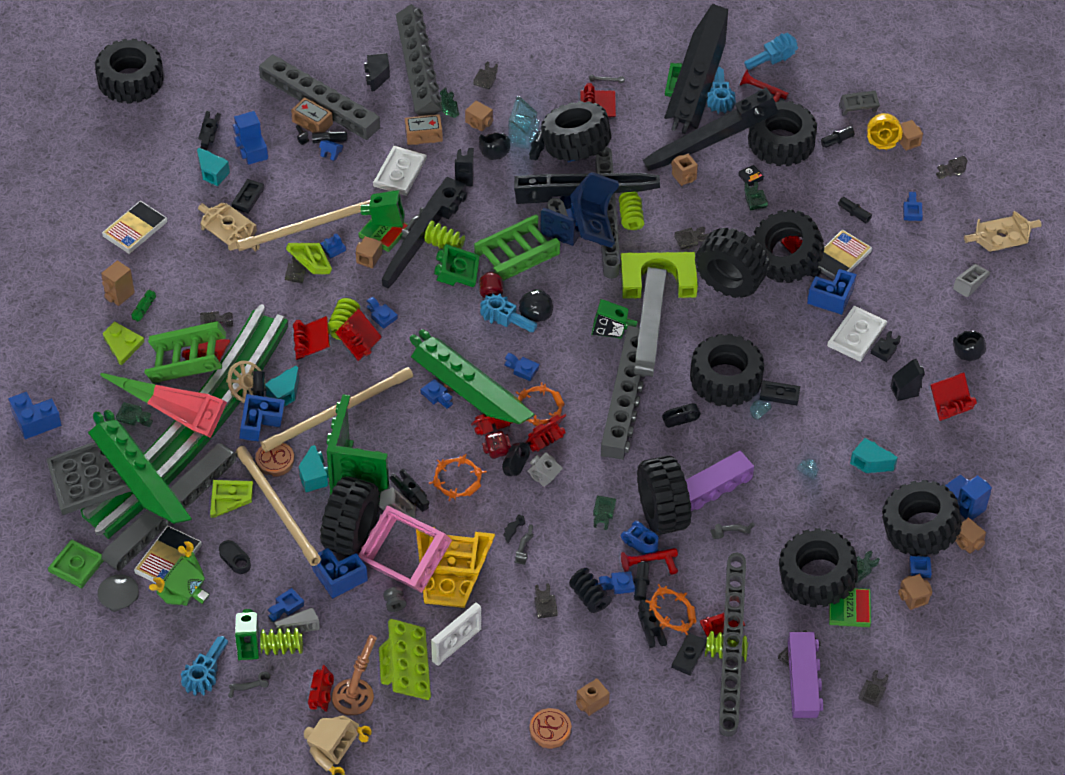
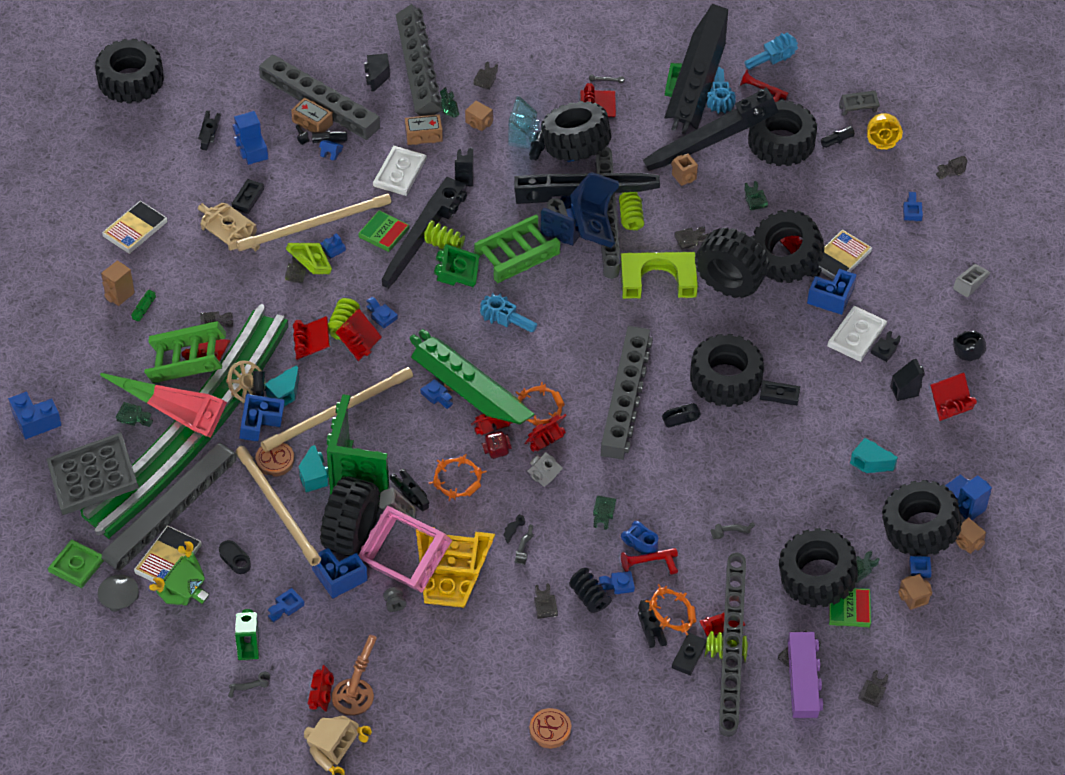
green hinge [88,410,192,524] -> none
lime wing [102,321,145,366] -> none
dark azure gear [181,636,228,696] -> none
teal slope [197,148,230,186] -> none
lime wing [210,480,254,518] -> none
lime piece [260,628,303,655] -> none
light grey slope [275,608,320,634] -> none
medium nougat brick [356,236,382,269] -> none
green torso [360,190,405,227] -> none
lime bracket [379,619,431,700] -> none
dark grey piece [400,207,424,241] -> none
white tile [431,603,481,666] -> none
black hair [479,132,511,160] -> none
dark red head [479,272,504,298] -> none
black piece [502,442,530,477] -> none
blue plate [504,353,539,381] -> none
black hair [519,289,553,322] -> none
medium nougat brick [576,679,610,716] -> none
torso [591,299,637,338] -> none
beam [634,267,666,377] -> none
black axle [634,561,650,601] -> none
black tyre [637,455,692,535] -> none
medium lavender brick [685,451,754,511] -> none
black tile [739,165,764,187] -> none
clear light blue plate [750,400,772,420] -> none
clear light blue plate [797,458,819,480] -> none
black axle [838,197,872,224] -> none
medium nougat brick [899,120,923,151] -> none
tan plate [964,211,1042,252] -> none

